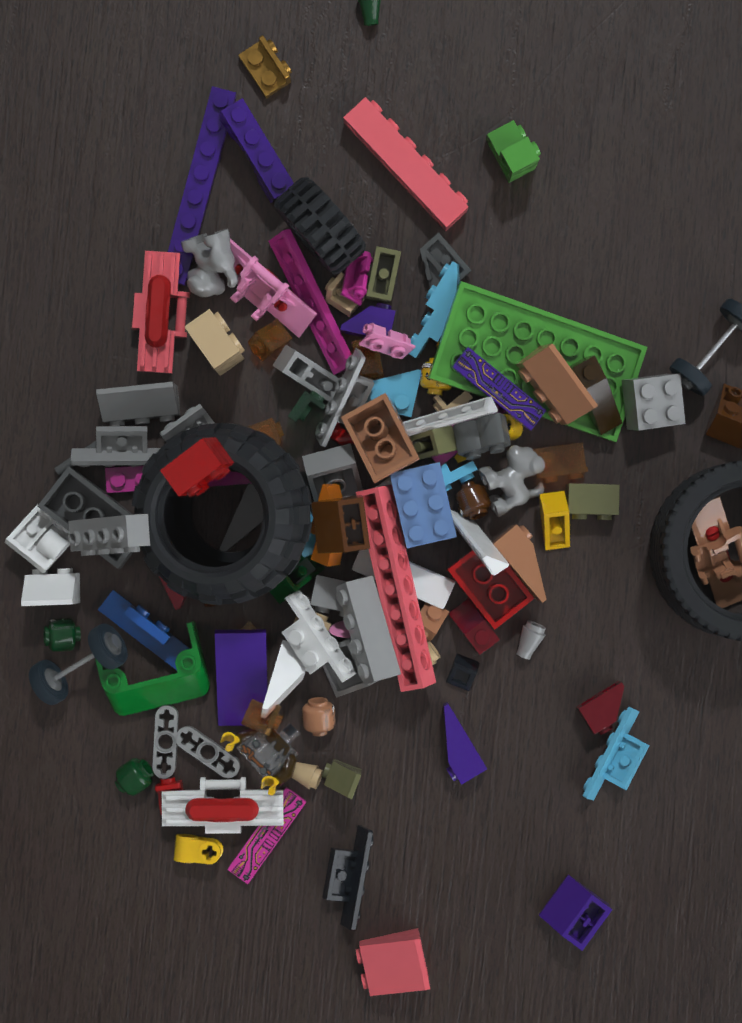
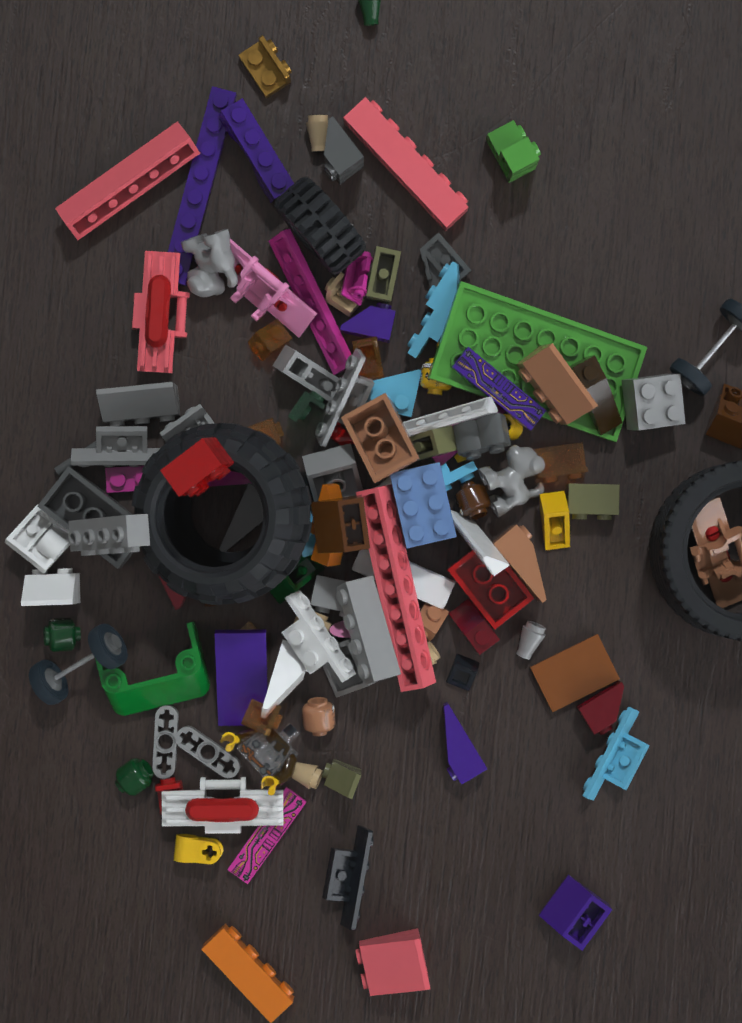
blue bracket [98,590,190,670] -> none
tan brick [184,309,245,376] -> none
bright pink hinge [359,323,415,359] -> none
tan bracket [432,391,473,412] -> none
none -> coral brick [55,121,200,240]
none -> orange brick [201,923,294,1023]
none -> tan cone [306,115,328,152]
none -> dark grey slope [323,116,364,185]
none -> dark orange tile [530,634,620,712]

